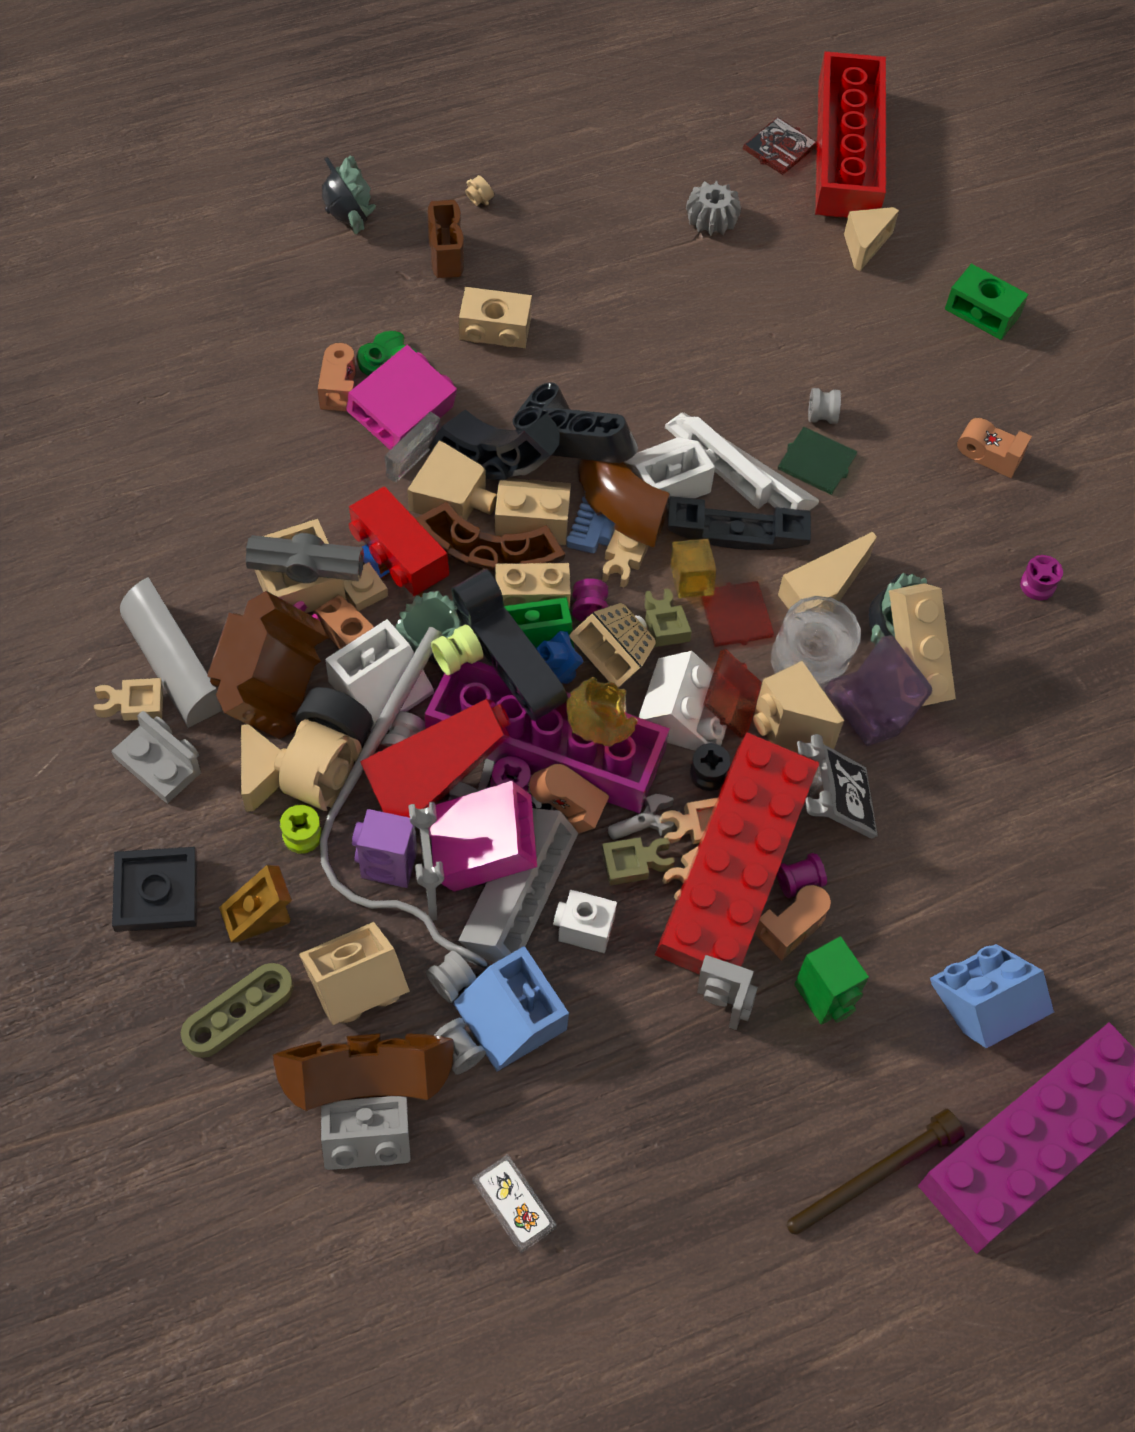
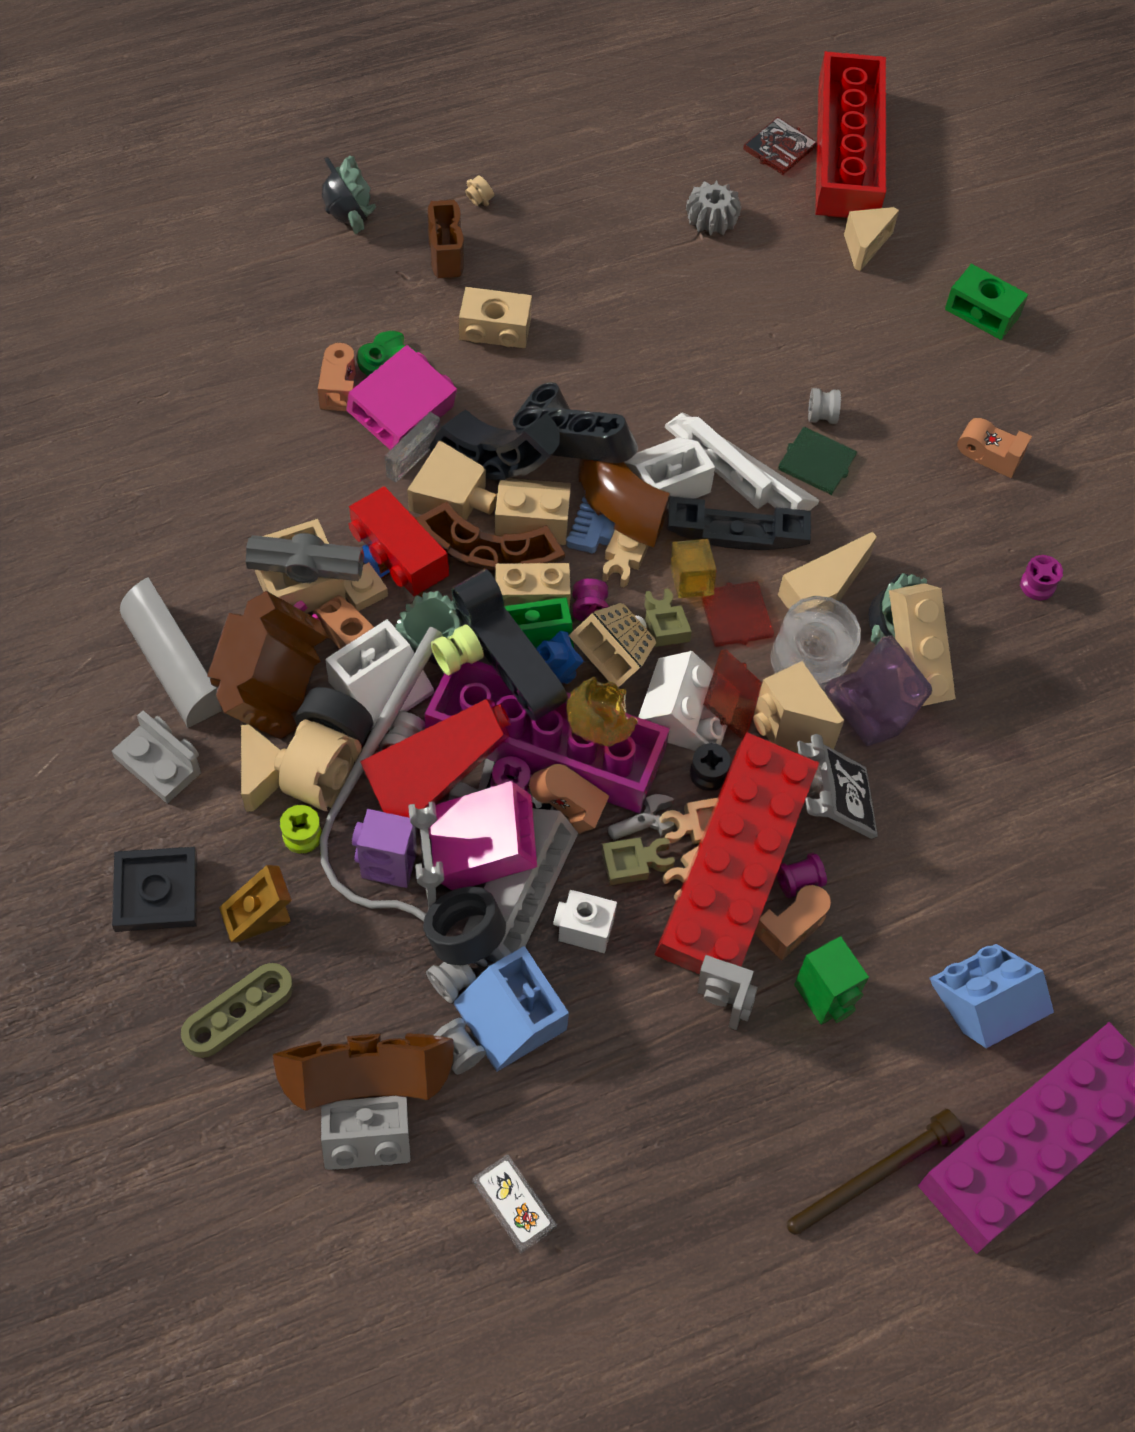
tan plate [94,678,163,721] -> none
tan slope [299,922,410,1025] -> none
none -> black tyre [423,886,506,966]

